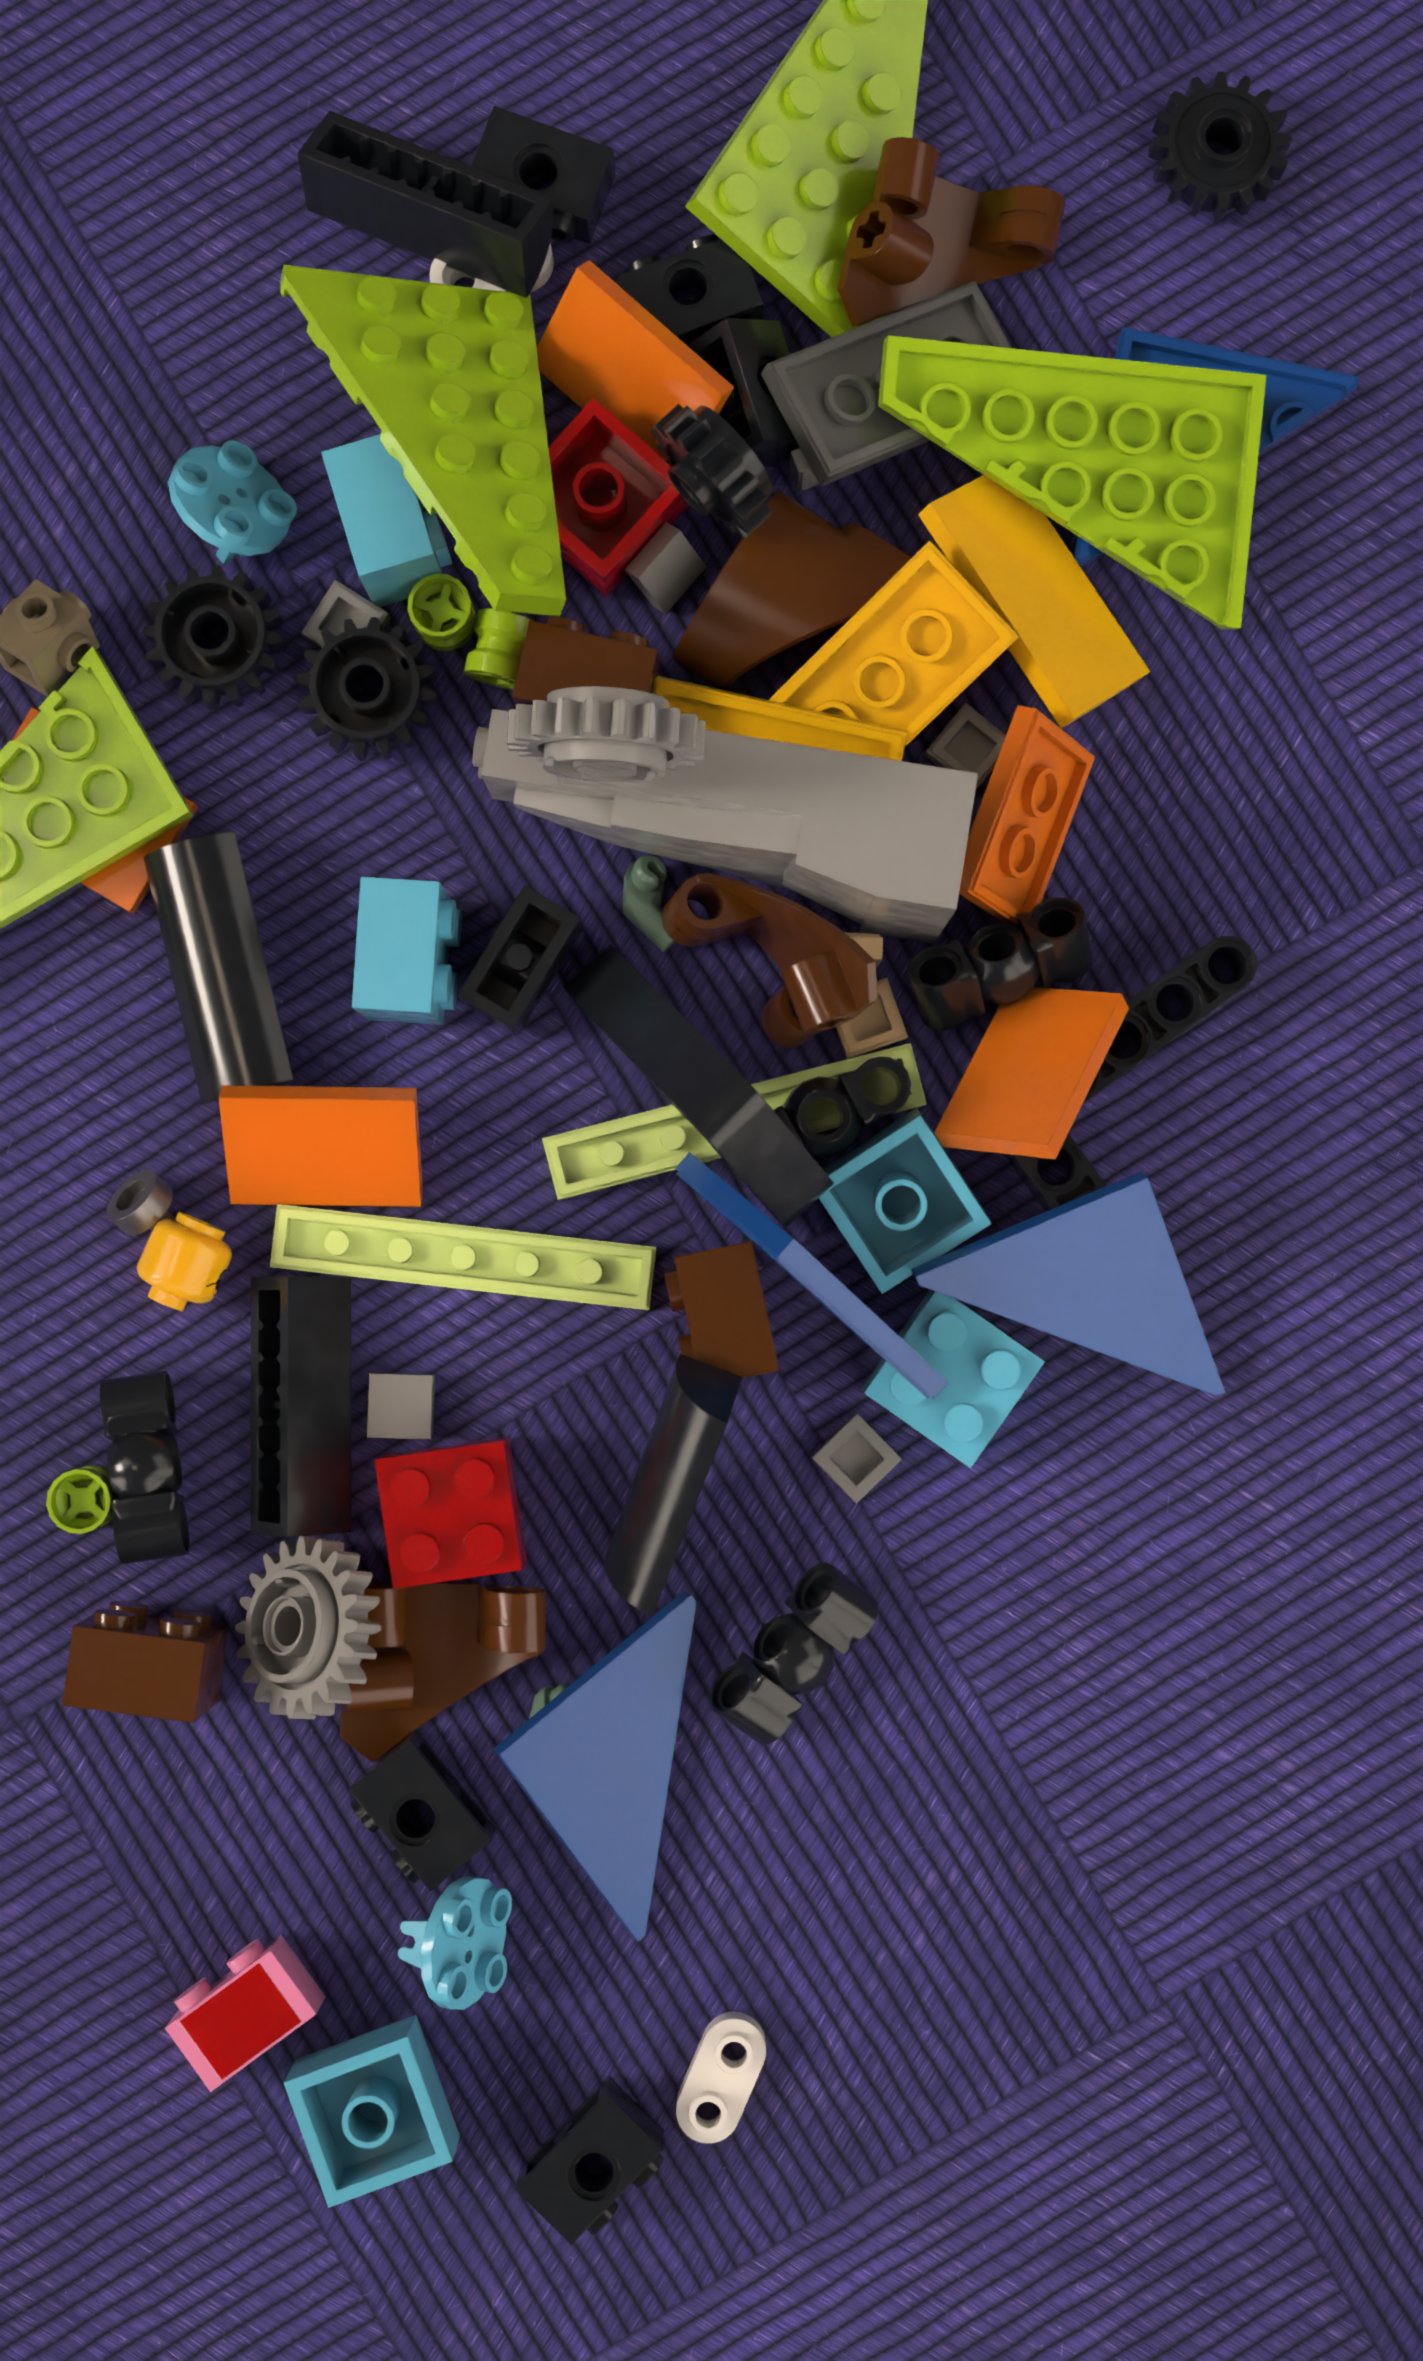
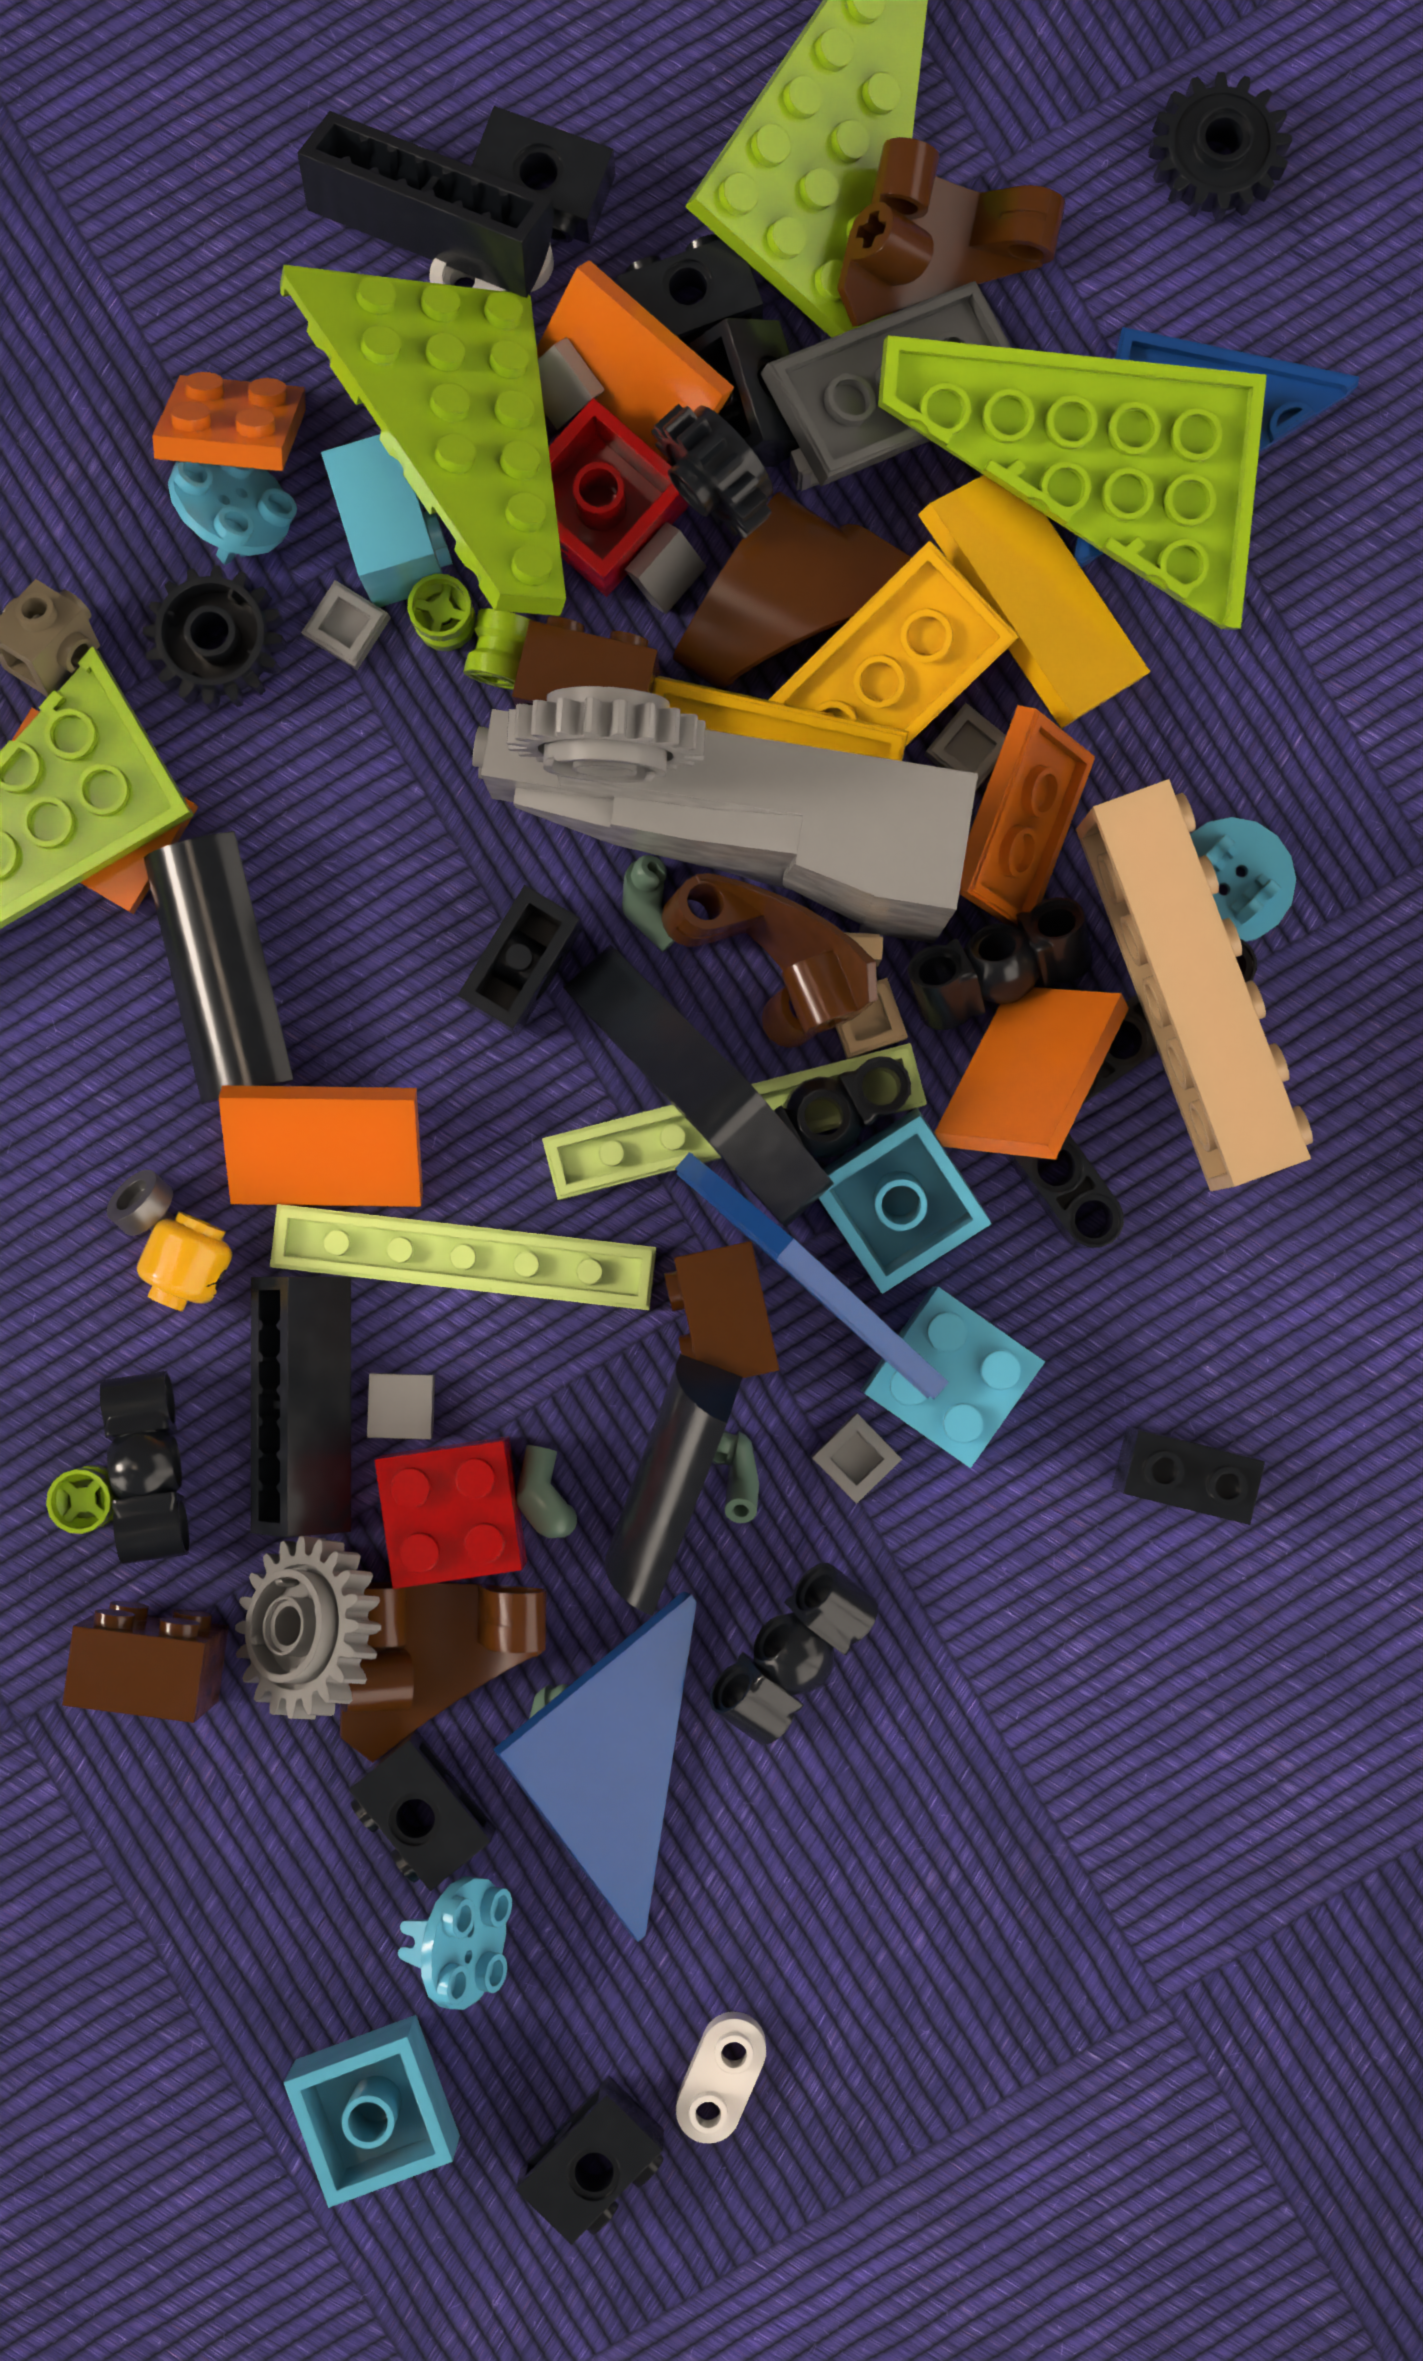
brick [165,1935,326,2092] -> none
black gear [296,617,439,761] -> none
medium azure brick [352,877,462,1025] -> none
tile [911,1171,1225,1396] -> none
none -> orange plate [152,372,306,471]
none -> sand green arm [516,1445,577,1538]
none -> light grey tile [538,337,605,430]
none -> sand green arm [713,1431,759,1523]
none -> tan brick [1076,779,1313,1191]
none -> black brick [1112,1426,1265,1525]
none -> medium azure plate [1190,817,1296,942]

